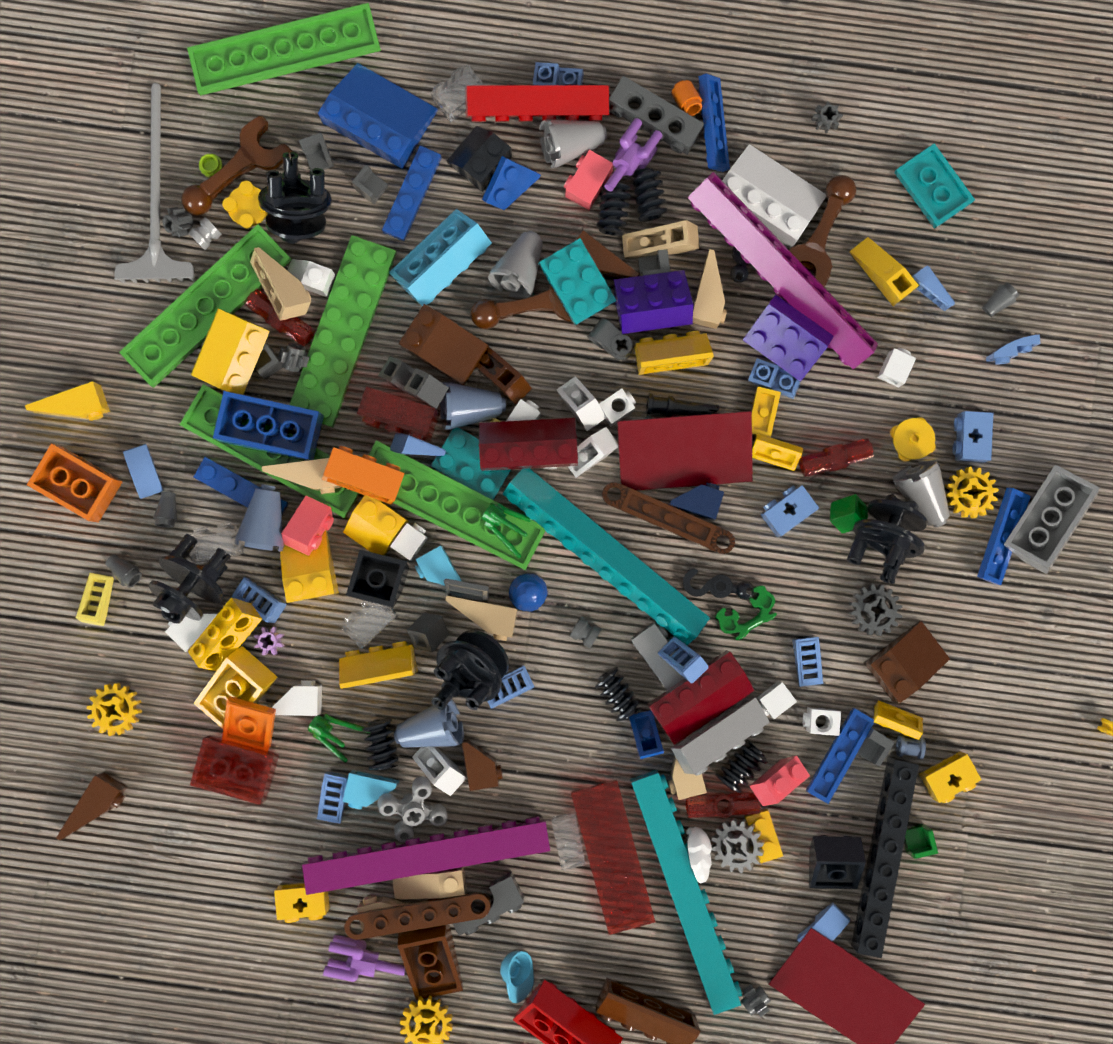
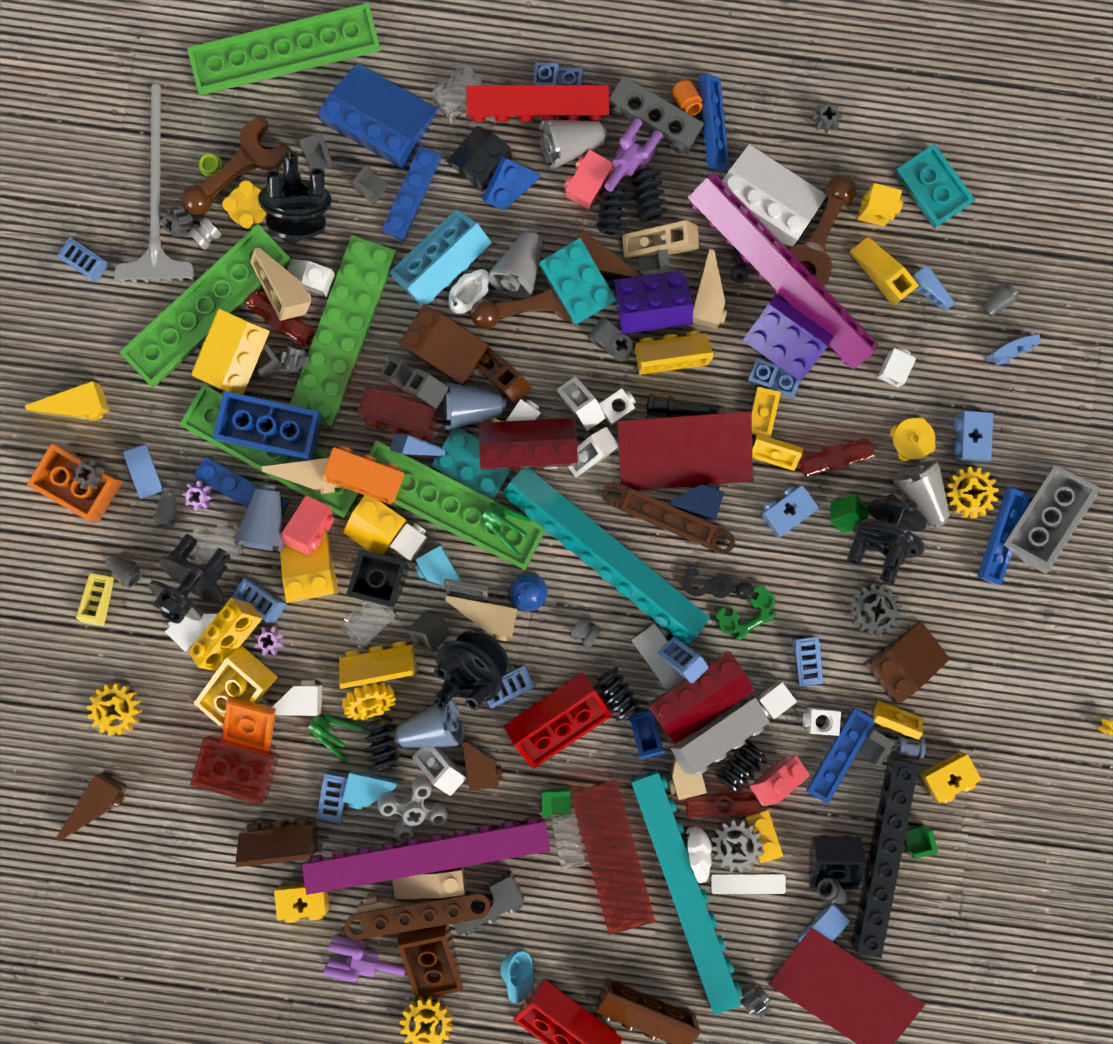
none -> medium blue slope [56,237,109,283]
none -> dark grey gear [73,460,106,489]
none -> lavender gear [182,480,215,511]
none -> reddish brown slope [235,818,319,867]
none -> yellow gear [342,682,396,721]
none -> white arm [448,269,489,314]
none -> red slope [503,672,612,769]
none -> green panel [541,788,571,817]
none -> white sticker [711,874,786,894]
none -> dark grey cone [817,878,850,905]
none -> yellow brick [857,183,903,227]

